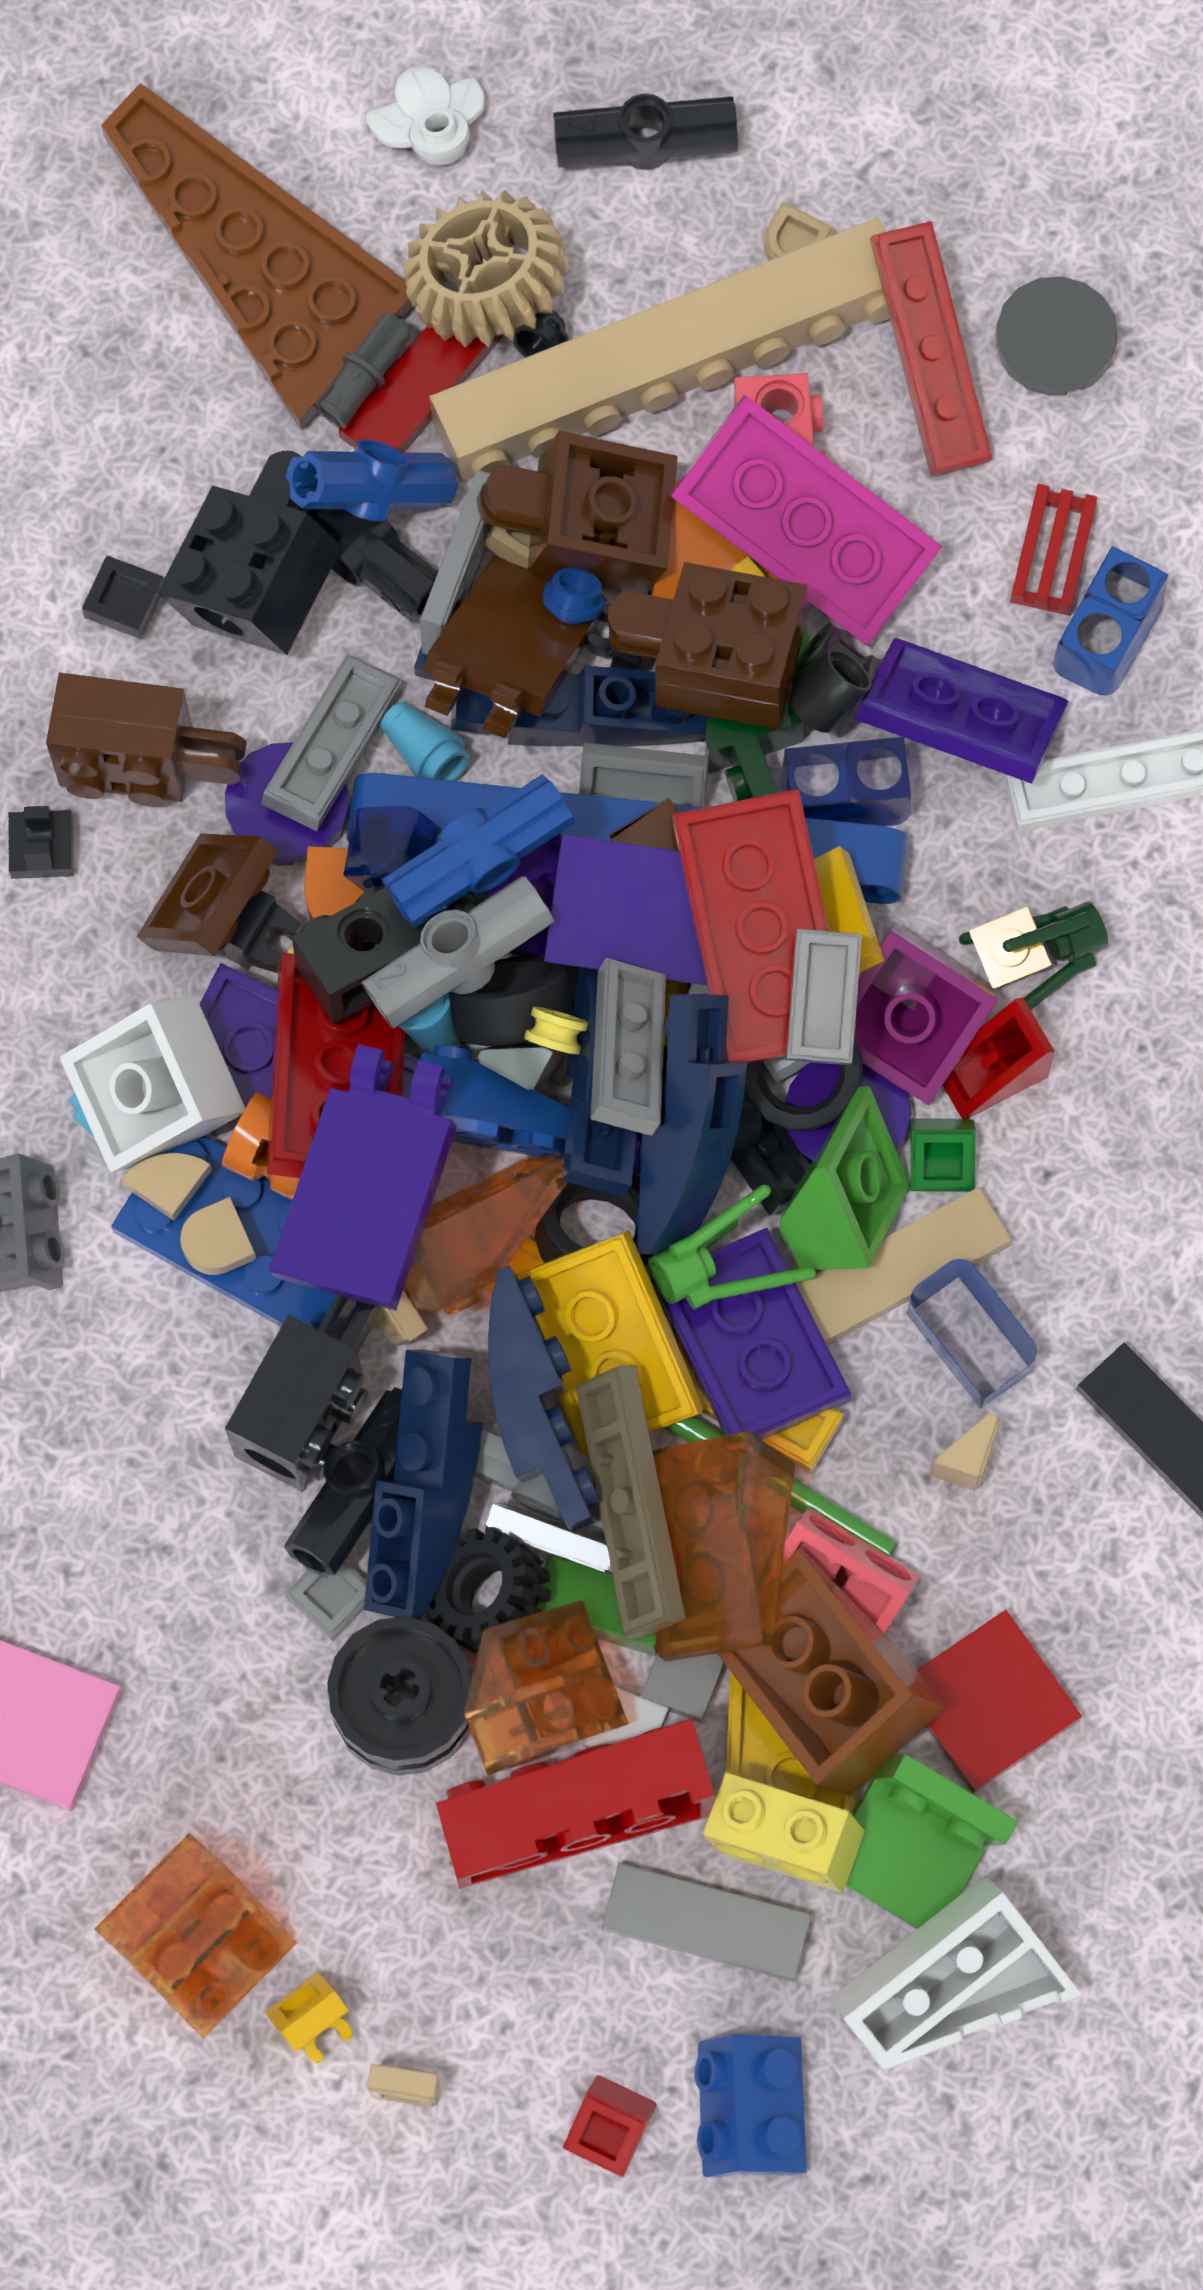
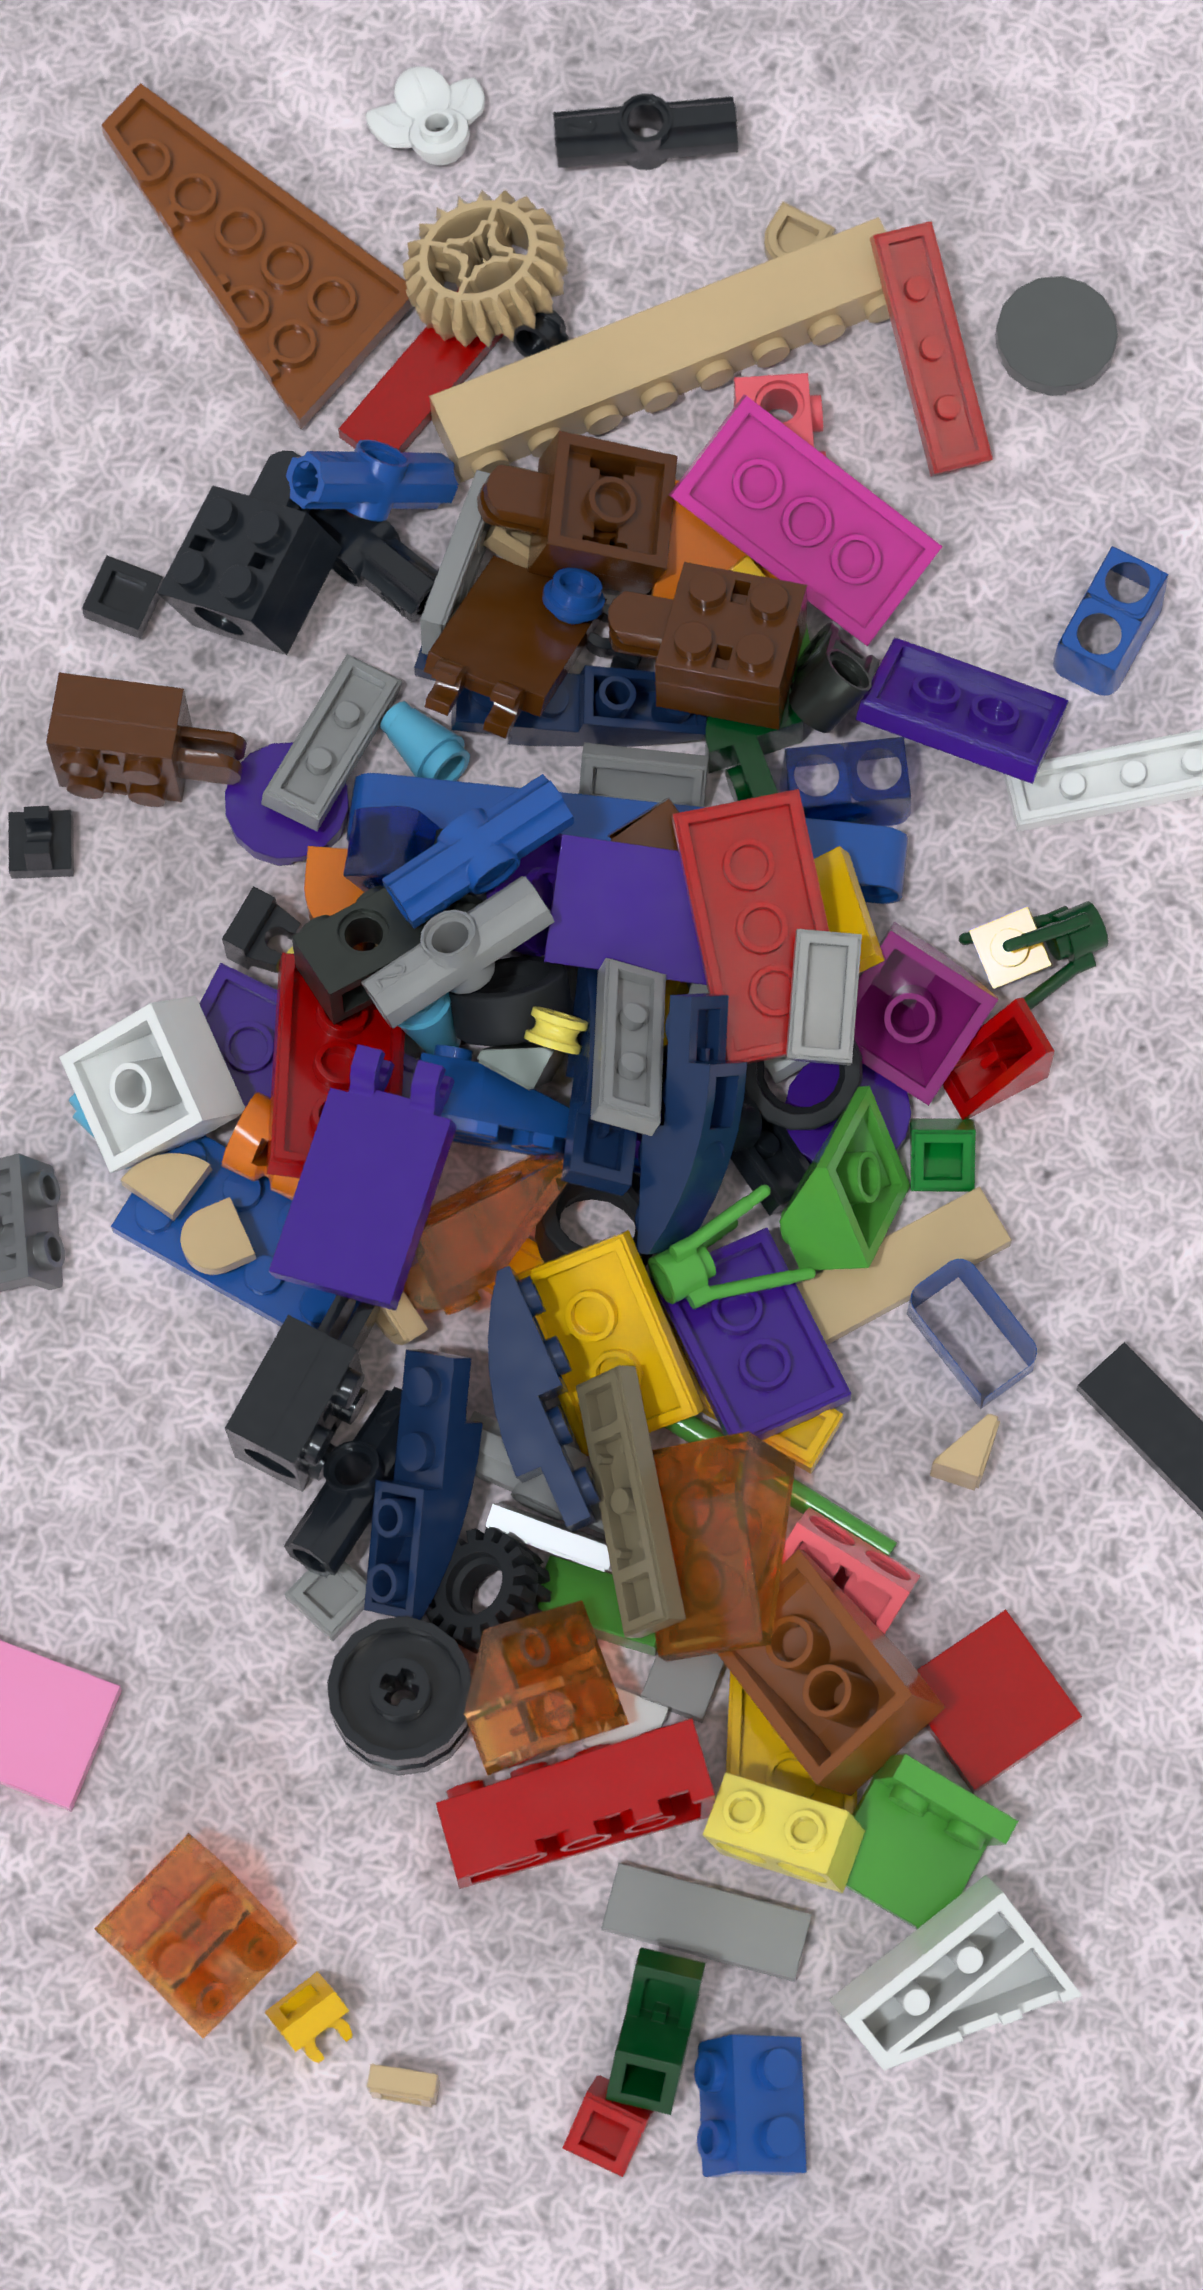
reddish brown plate [136,833,279,956] -> none
dark grey axle [314,313,411,429] -> none
red tile [1010,483,1098,616] -> none
none -> dark green brick [606,1947,706,2115]

